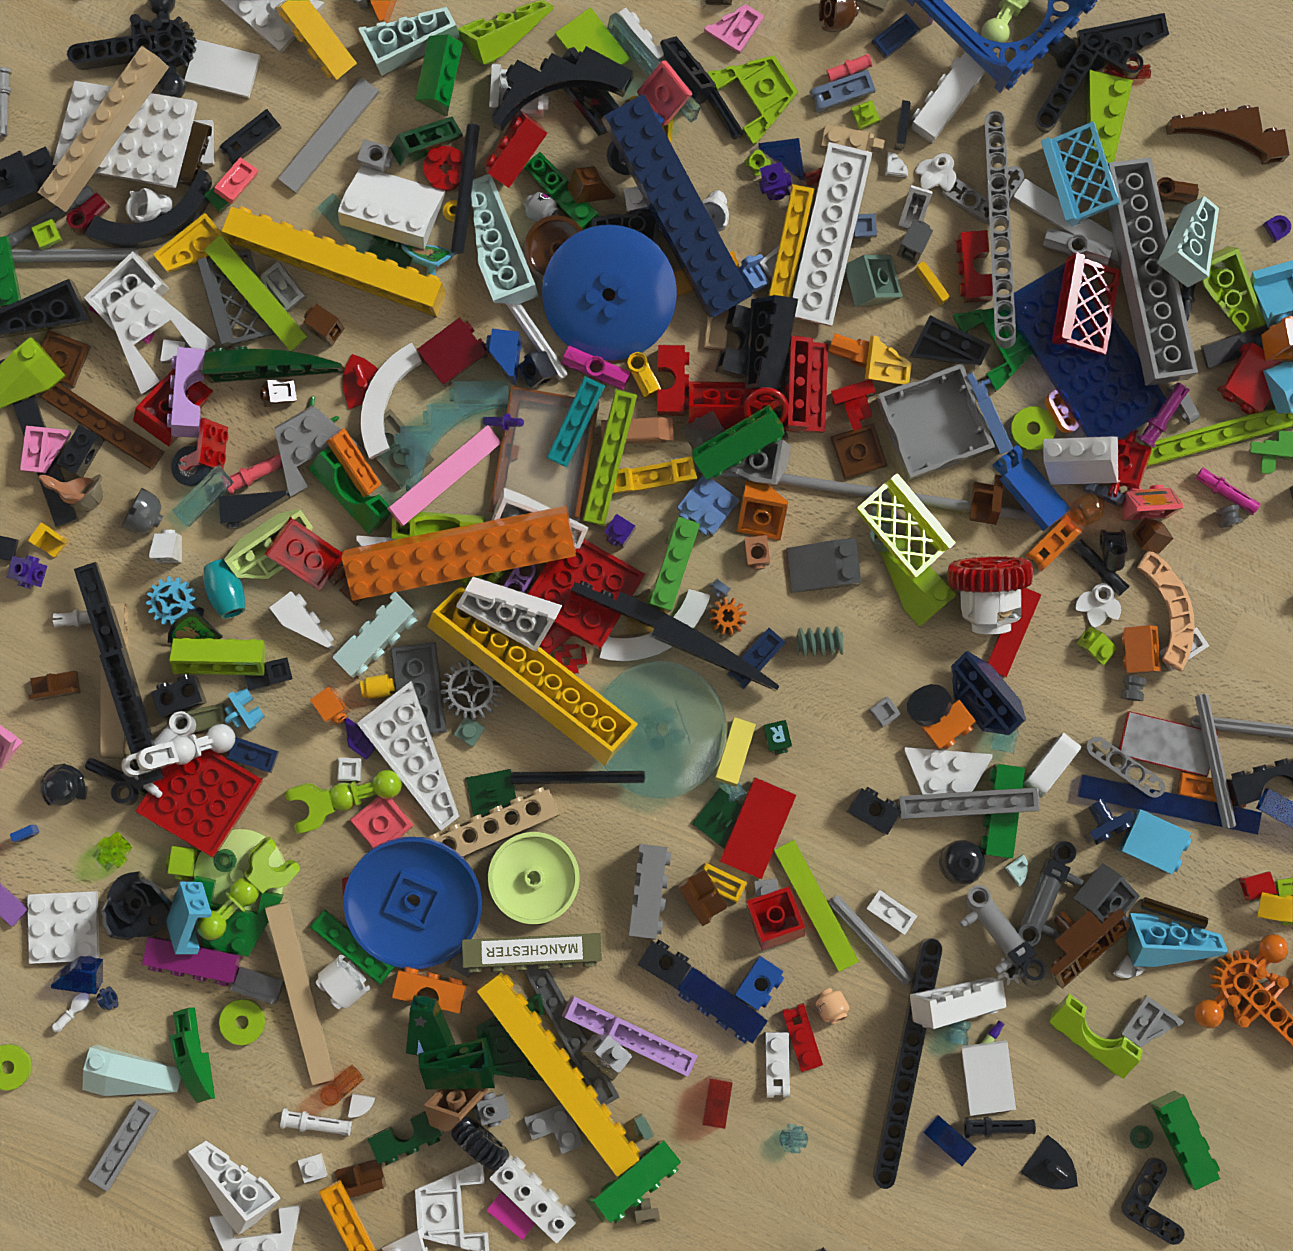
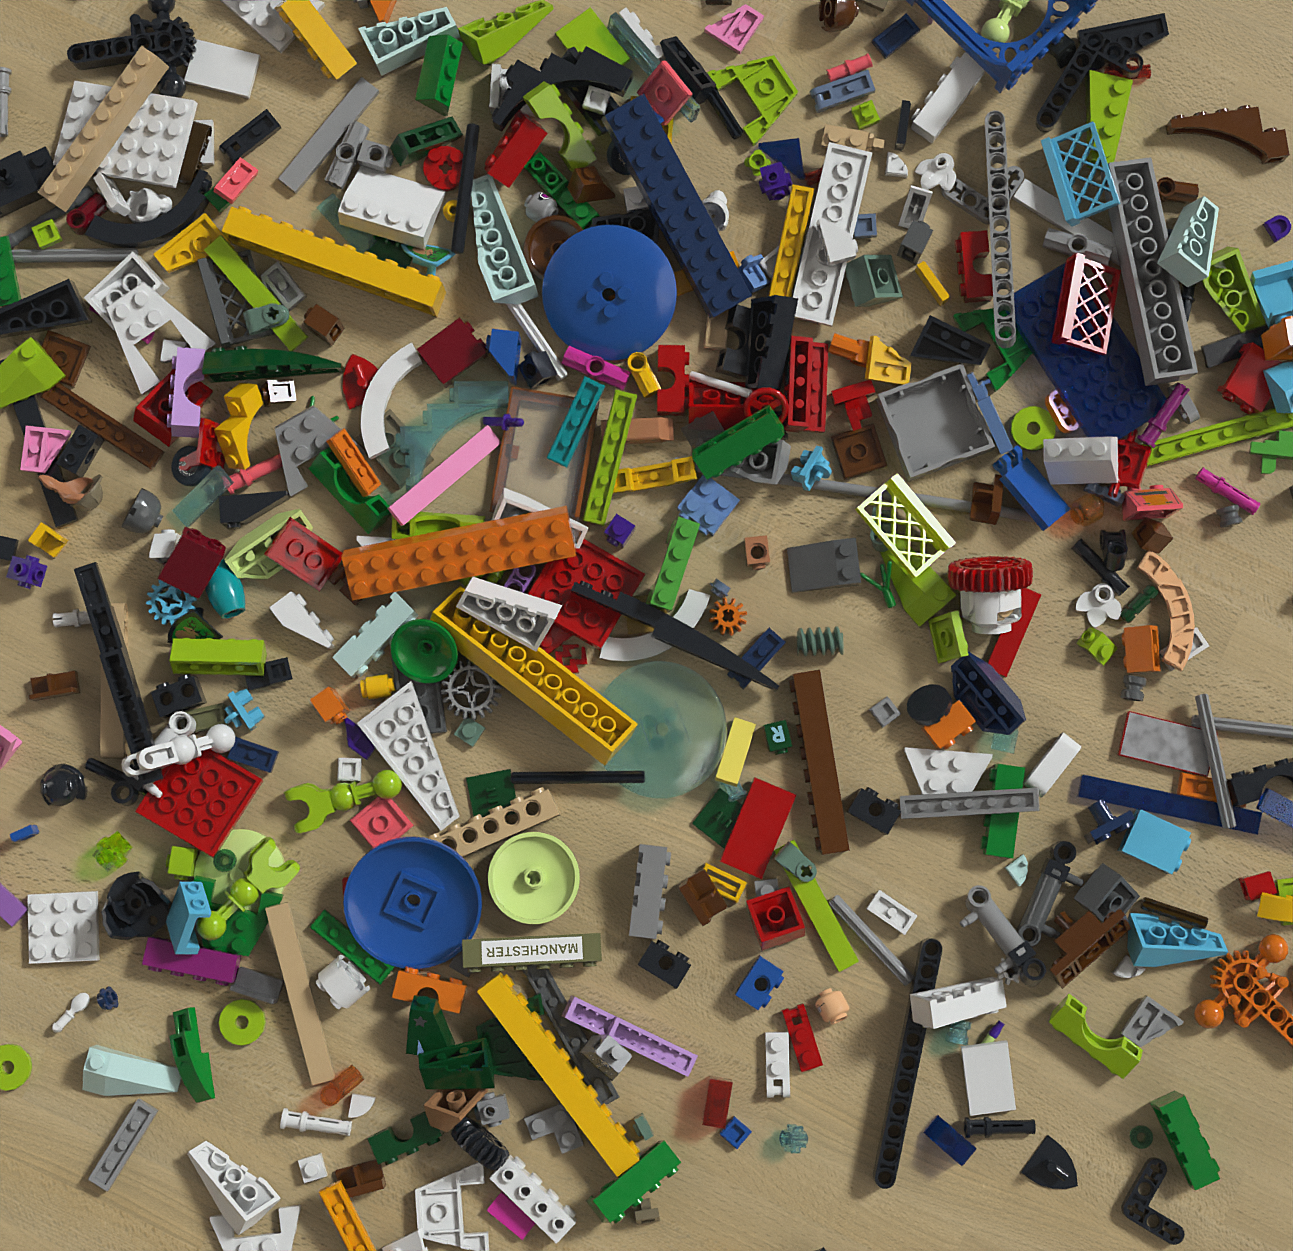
clear blue slope [51,956,103,995] -> none
clear blue brick [677,966,768,1044] -> none
orange slope [736,480,788,540] -> none
black cylinder [939,840,985,886] -> none
orange plate [1026,515,1082,572] -> none
light grey beam [1087,736,1165,797] -> none
none -> white plate [93,172,131,216]
none -> dark red panel [157,527,226,599]
none -> yellow arch [214,383,264,470]
none -> sand green piece [243,303,289,335]
none -> light grey piece [324,121,370,190]
none -> green dish [391,619,458,683]
none -> lime arch [523,82,597,172]
none -> white tile [582,85,611,115]
none -> white bar [689,371,753,398]
none -> blue tile [719,1116,752,1149]
none -> sand green piece [774,841,817,882]
none -> reddish brown brick [789,670,850,855]
none -> medium azure hips [791,445,832,491]
none -> white slope [816,218,858,266]
none -> green plant [860,561,896,608]
none -> lime plate [928,611,969,664]
none -> dark green axle [1120,585,1158,623]

